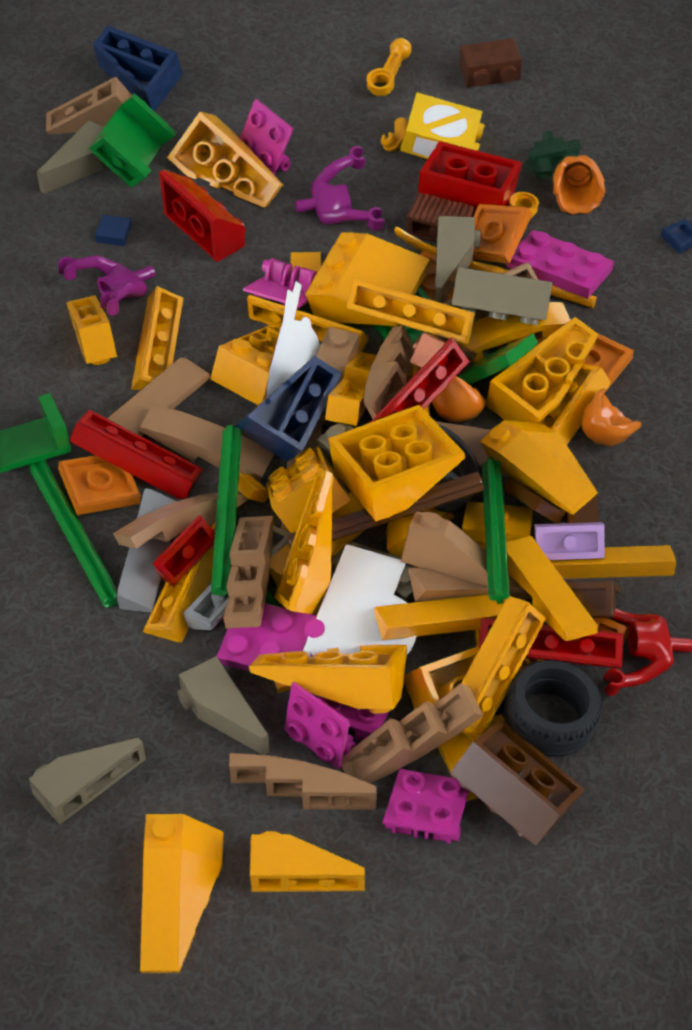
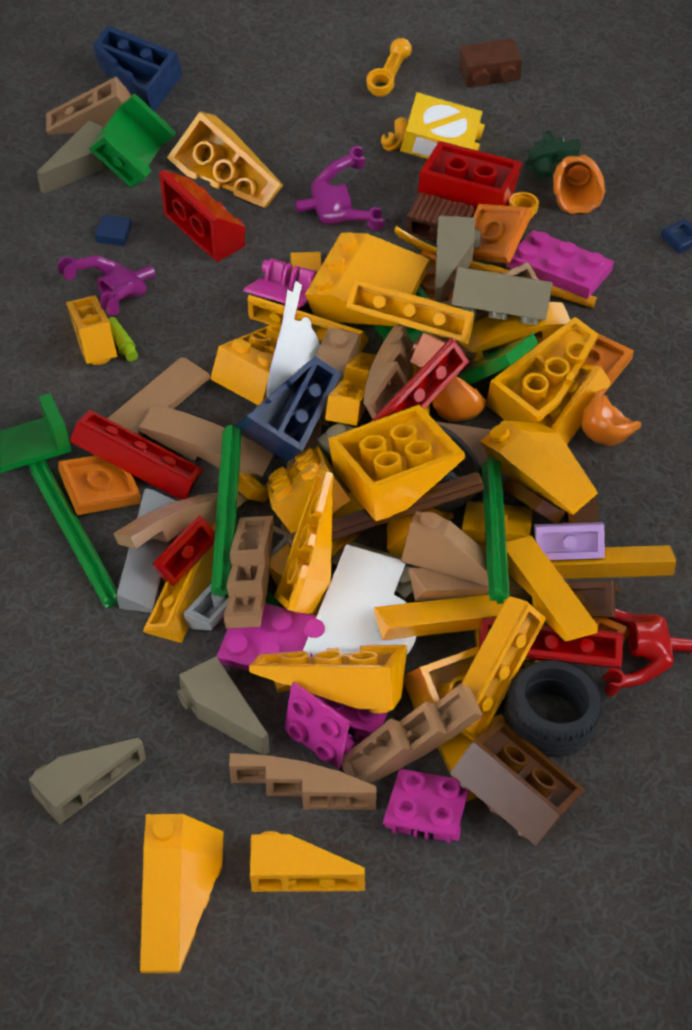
light orange slope [131,286,184,390] -> none
dark pink hinge [240,99,294,176] -> none
none -> lime animal [108,317,138,361]

